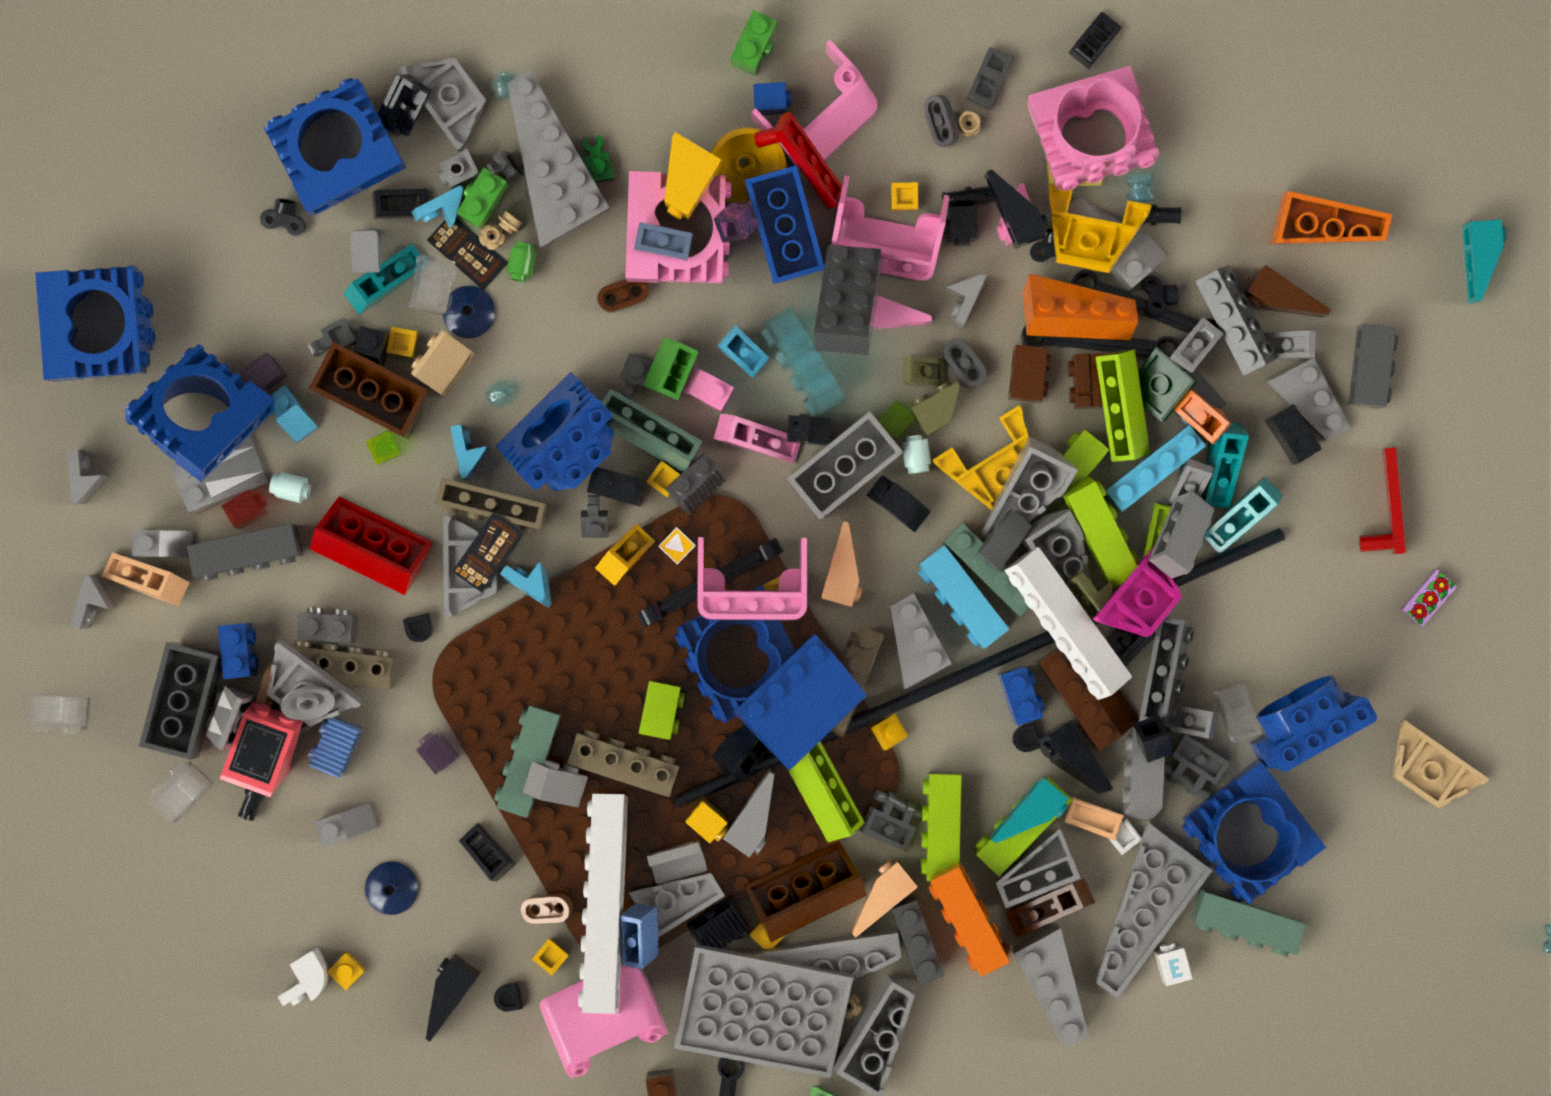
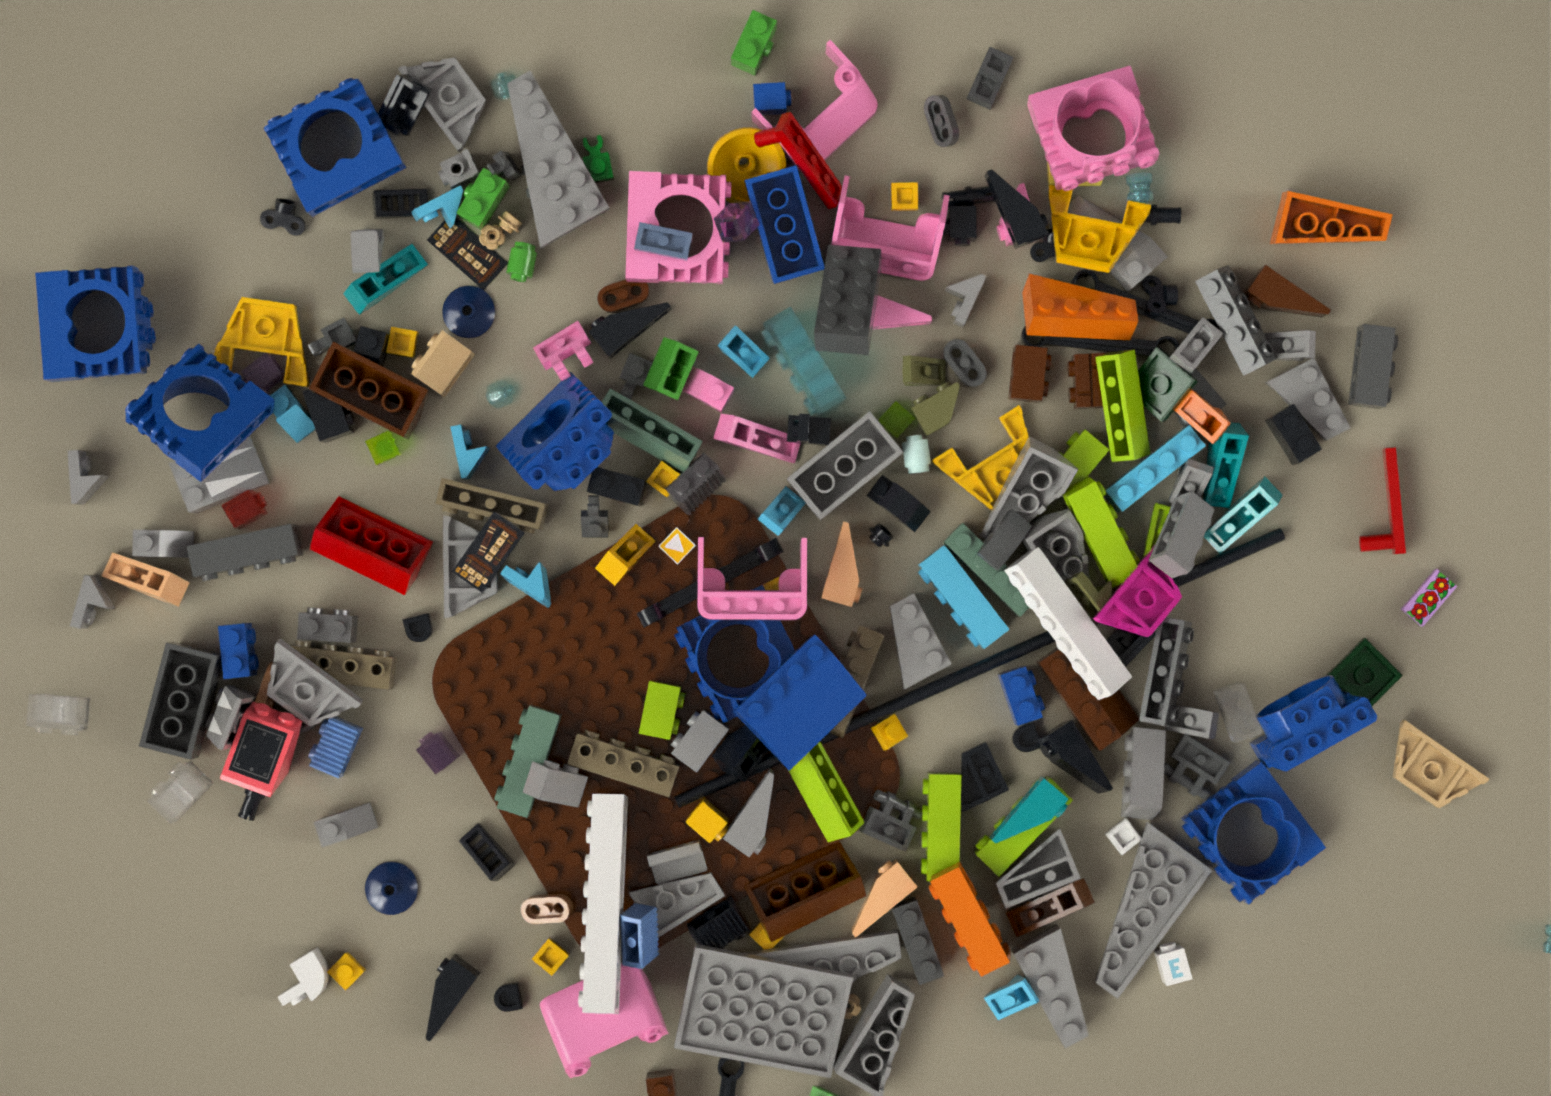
light aqua brick [269,472,311,503] -> none
light grey dish [280,686,335,721] -> none
clear brick [408,254,457,315] -> none
yellow slope [664,132,722,220] -> none
tan plate [956,111,981,137] -> none
light nougat tile [1065,797,1124,841] -> none
black slope [1069,12,1122,69] -> none
black brick [1133,714,1174,763] -> none
sand green brick [1190,889,1307,957] -> none
teal slope [1462,219,1506,304] -> none
none -> yellow wing [214,297,309,388]
none -> black slope [302,389,356,443]
none -> bright pink plate [533,321,594,381]
none -> black slope [589,302,672,359]
none -> light grey brick [671,709,729,772]
none -> medium azure slope [758,486,806,536]
none -> black plate [869,523,893,547]
none -> black wing [961,742,1009,812]
none -> medium azure slope [984,975,1040,1020]
none -> dark green tile [1326,638,1403,706]

